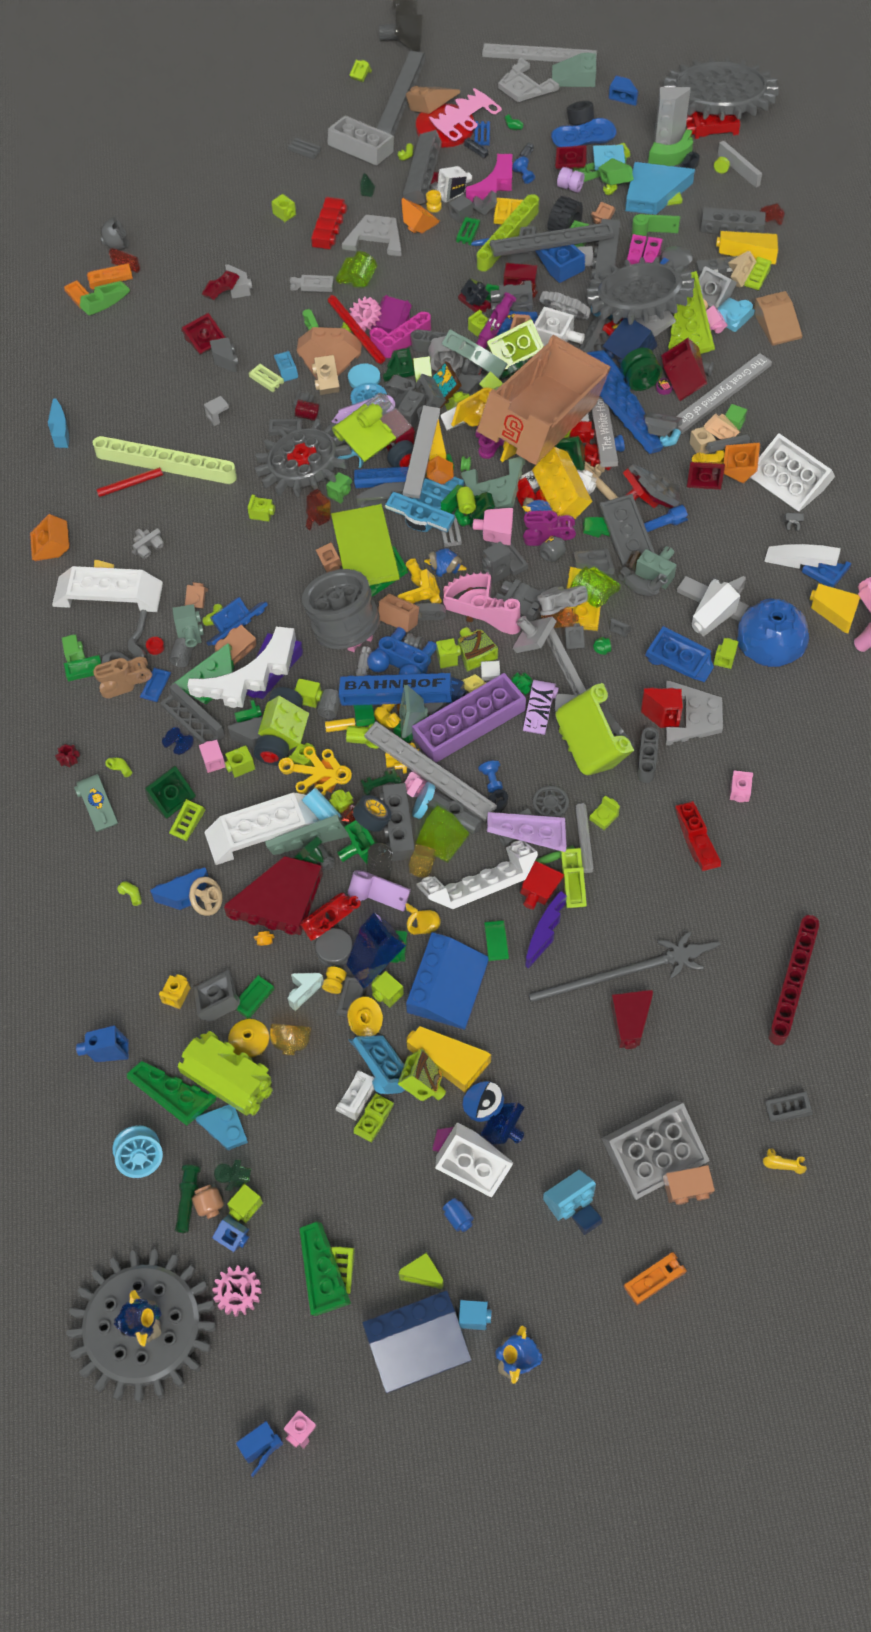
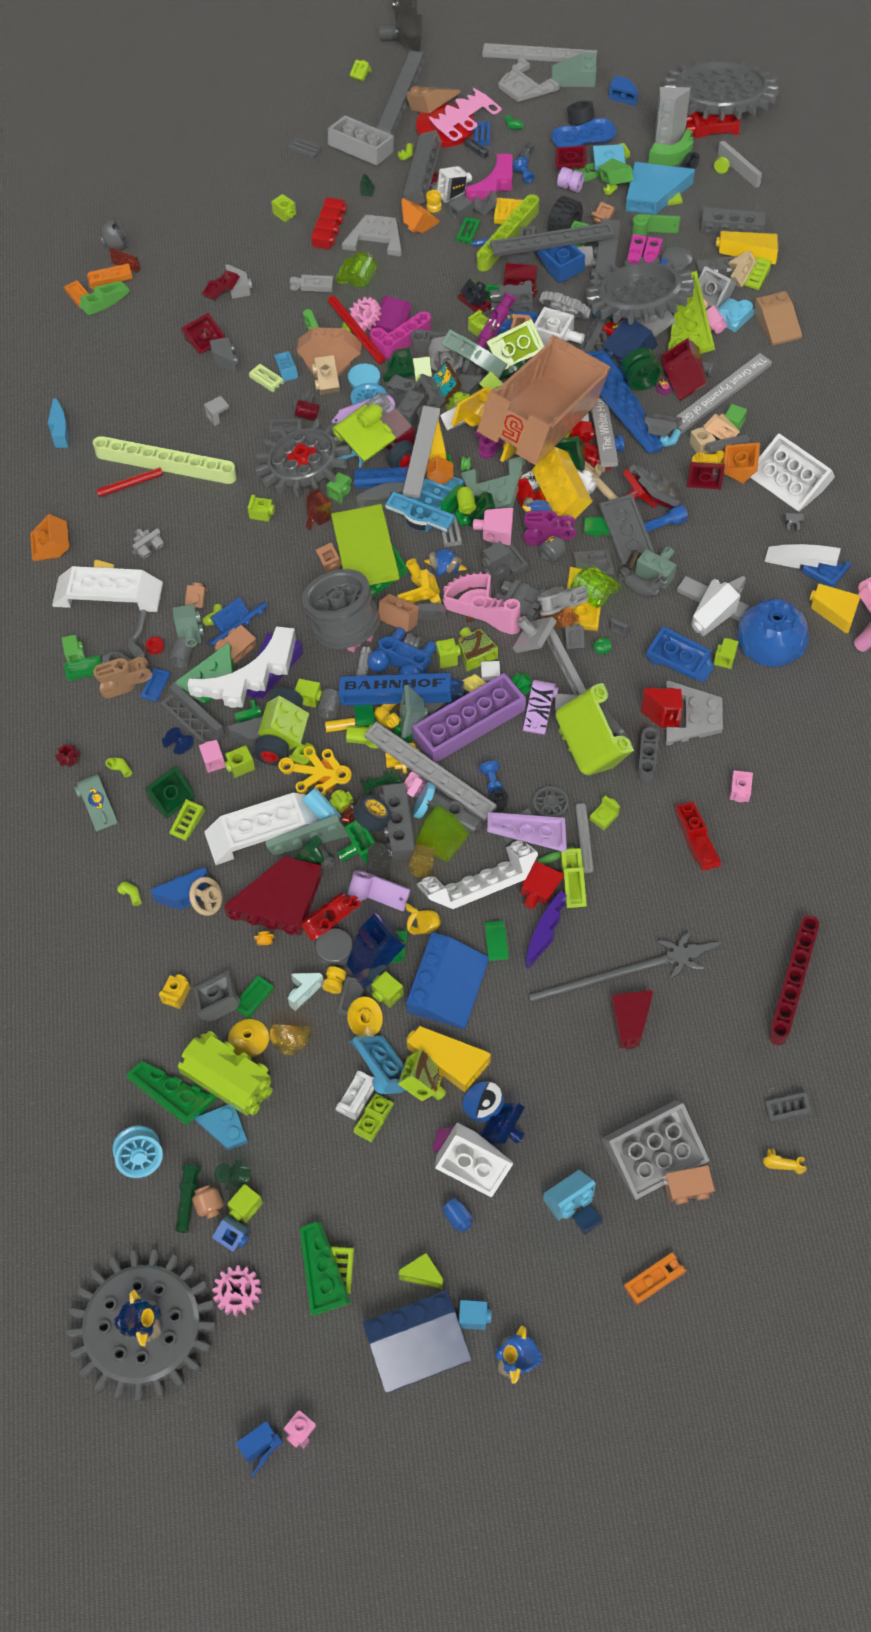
blue torso [76,1026,129,1062] -> none
clear red bracket [760,203,785,225] -> none

